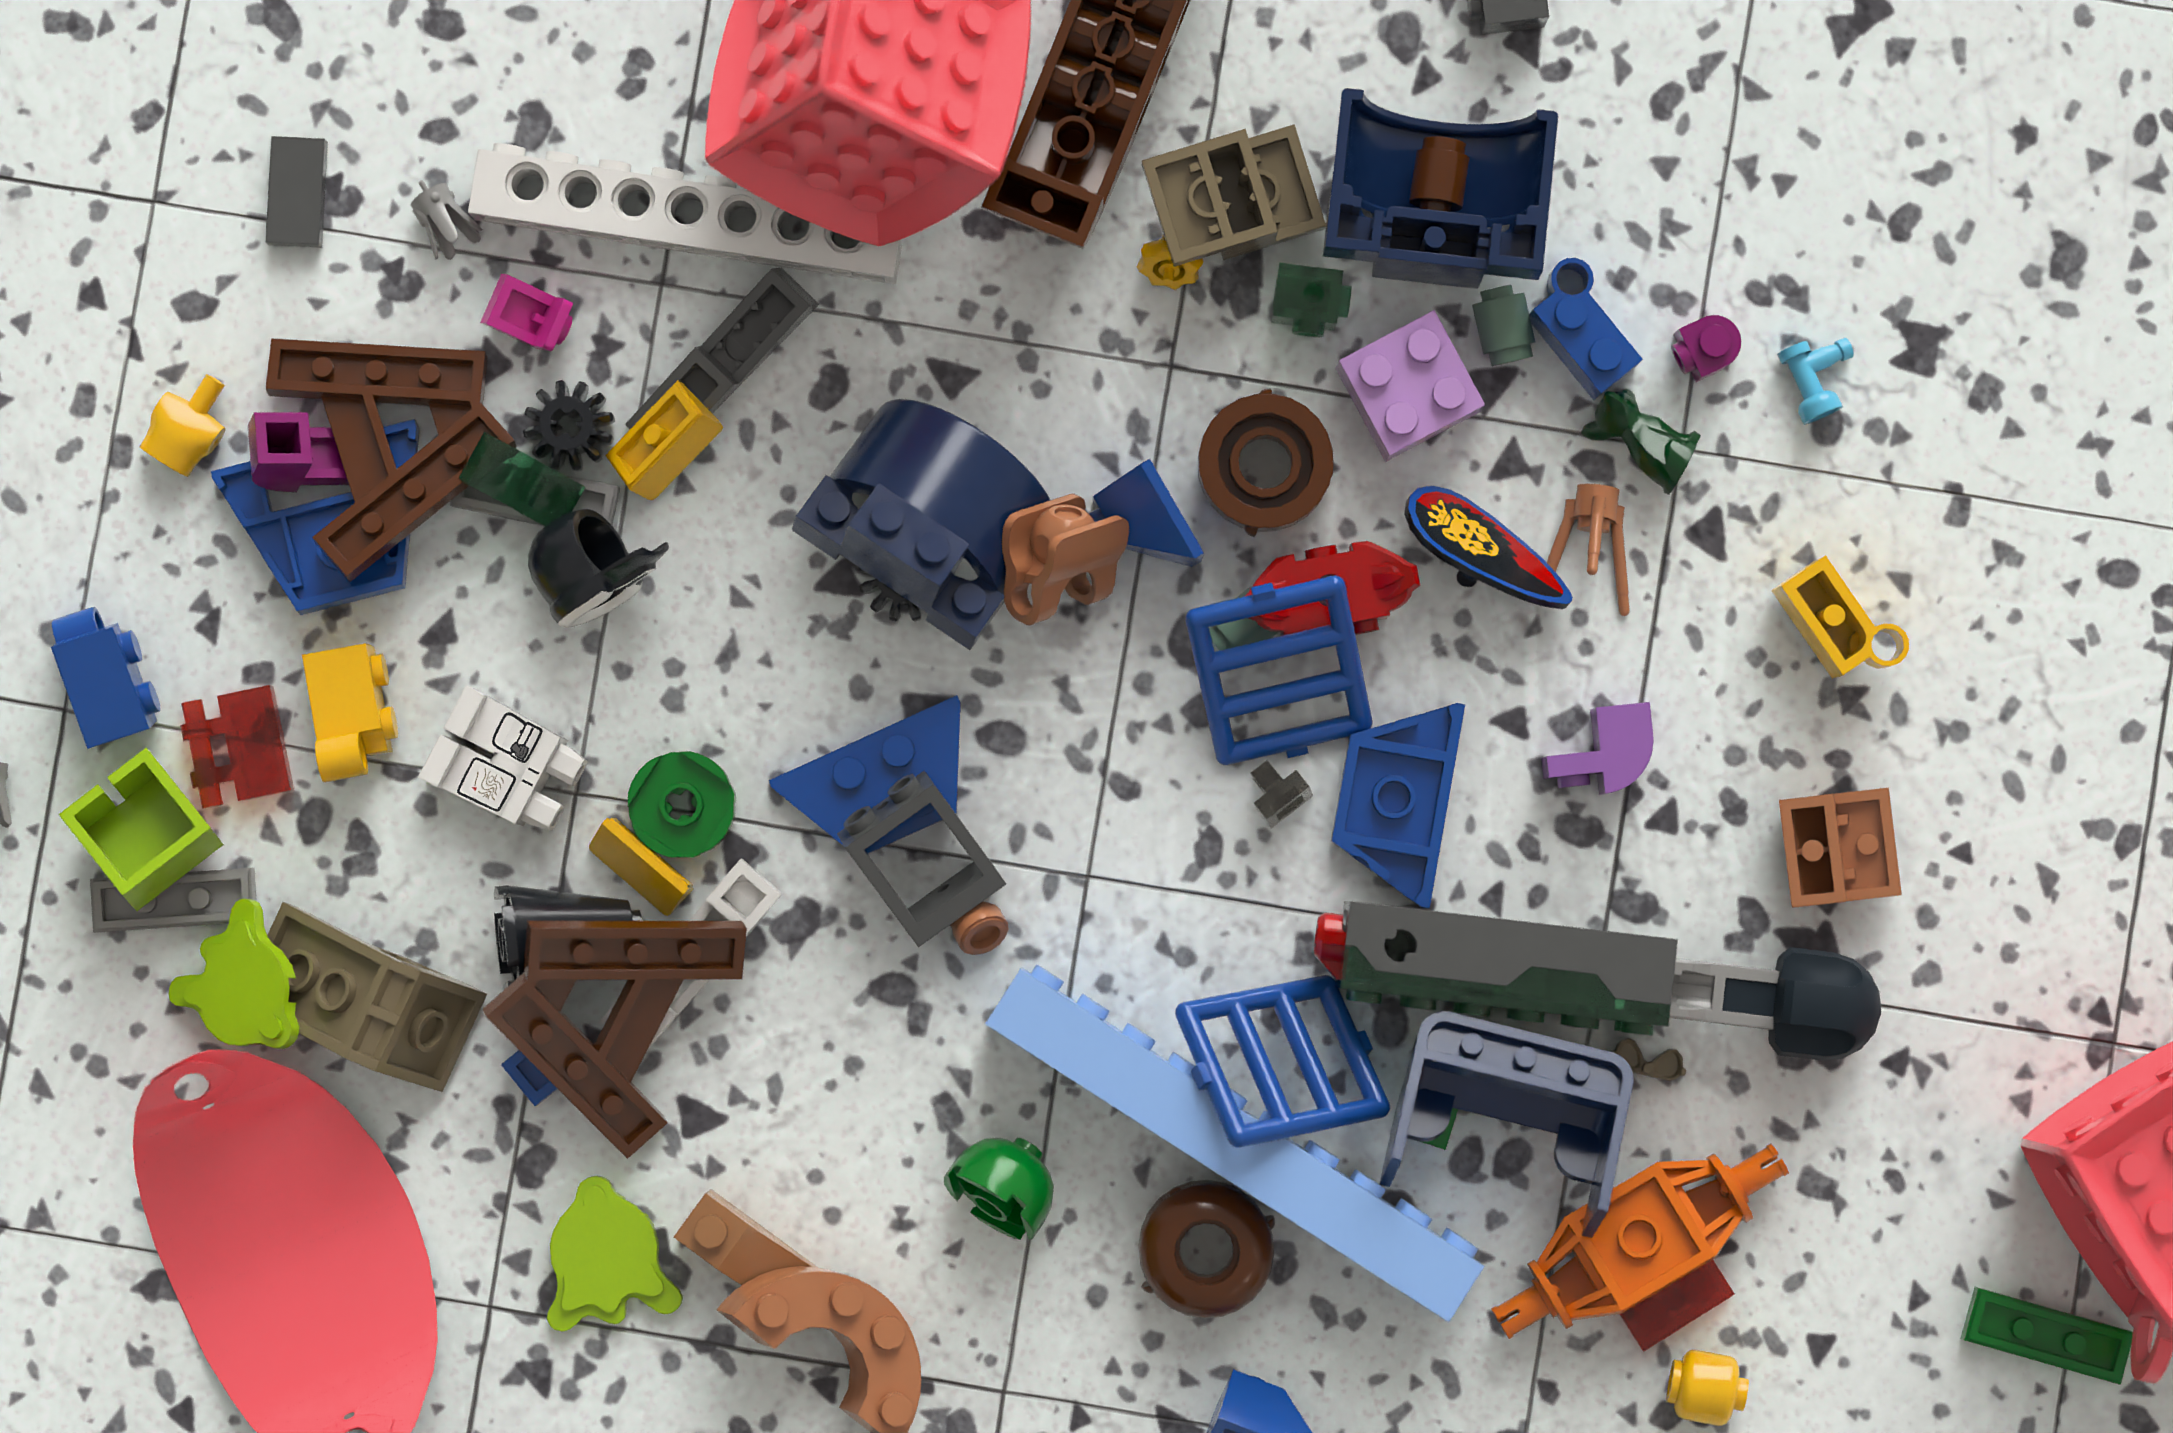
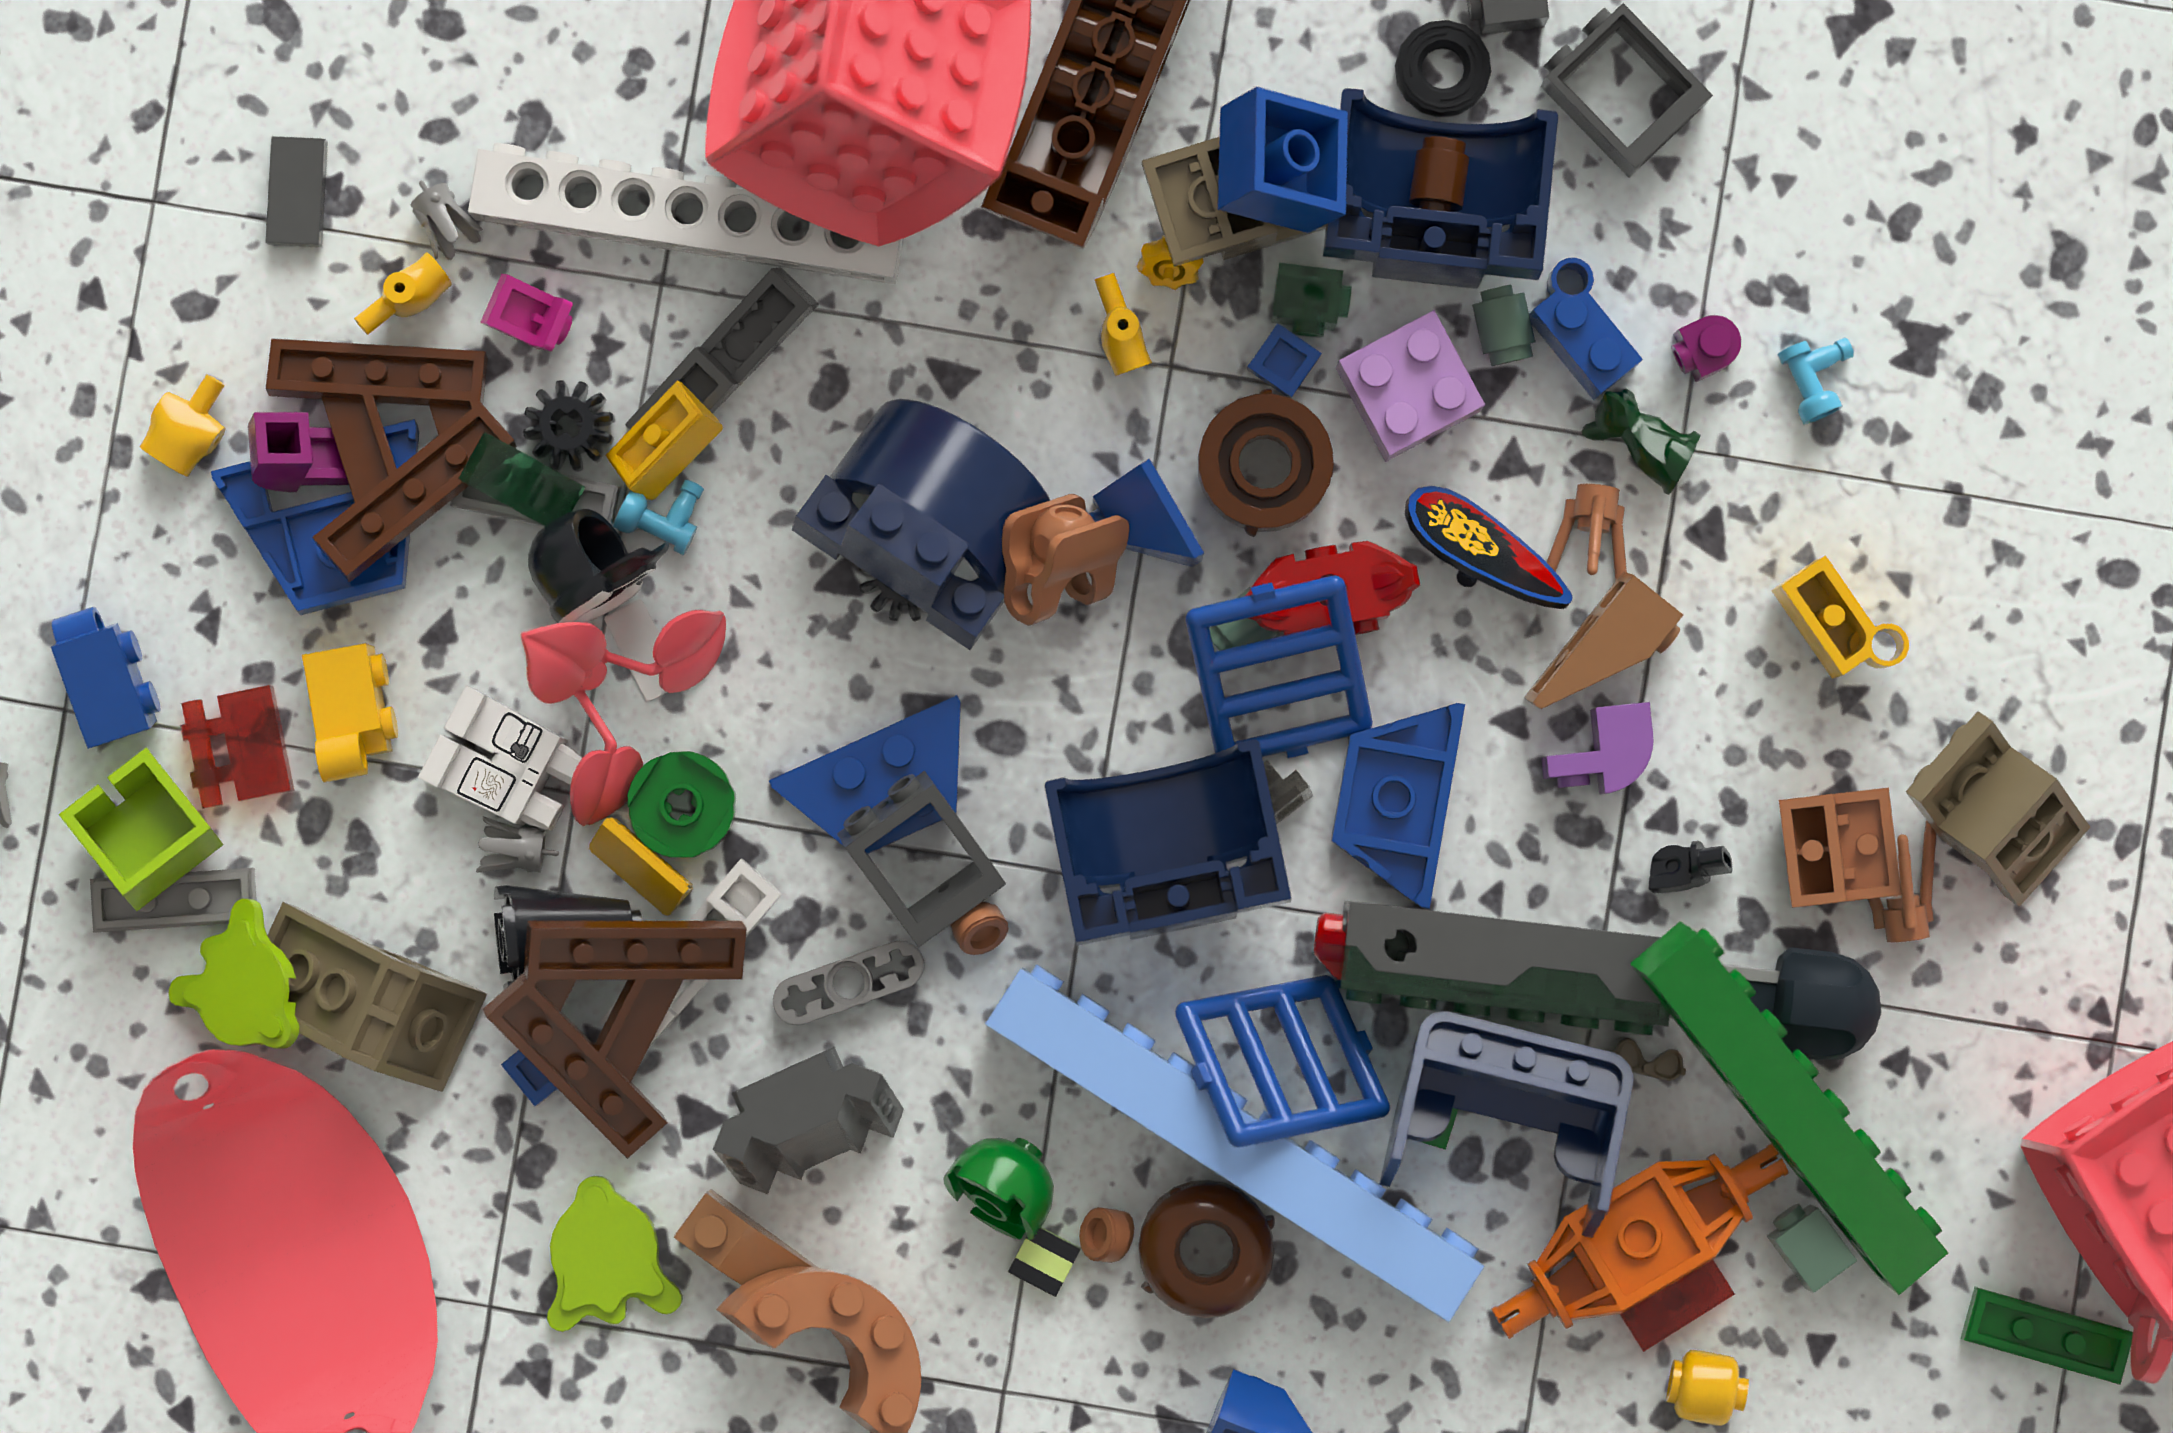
none -> yellow piece [354,252,452,335]
none -> light grey piece [476,816,559,873]
none -> coral plant [521,610,726,826]
none -> white sticker [604,599,667,701]
none -> medium azure piece [613,480,704,555]
none -> dark grey slope [713,1047,904,1194]
none -> light grey beam [773,941,924,1025]
none -> tile [1008,1227,1081,1297]
none -> dark blue piece [1045,739,1292,946]
none -> nougat tile [1079,1207,1135,1263]
none -> yellow piece [1094,273,1152,376]
none -> blue brick [1218,86,1348,233]
none -> blue plate [1247,323,1322,398]
none -> black tyre [1395,20,1491,117]
none -> medium nougat slope [1524,572,1683,709]
none -> dark grey window [1540,3,1713,178]
none -> green brick [1630,921,1948,1295]
none -> black piece [1648,841,1732,893]
none -> sand green brick [1767,1203,1858,1293]
none -> nougat plant [1867,820,1936,942]
none -> dark tan bracket [1906,711,2090,907]

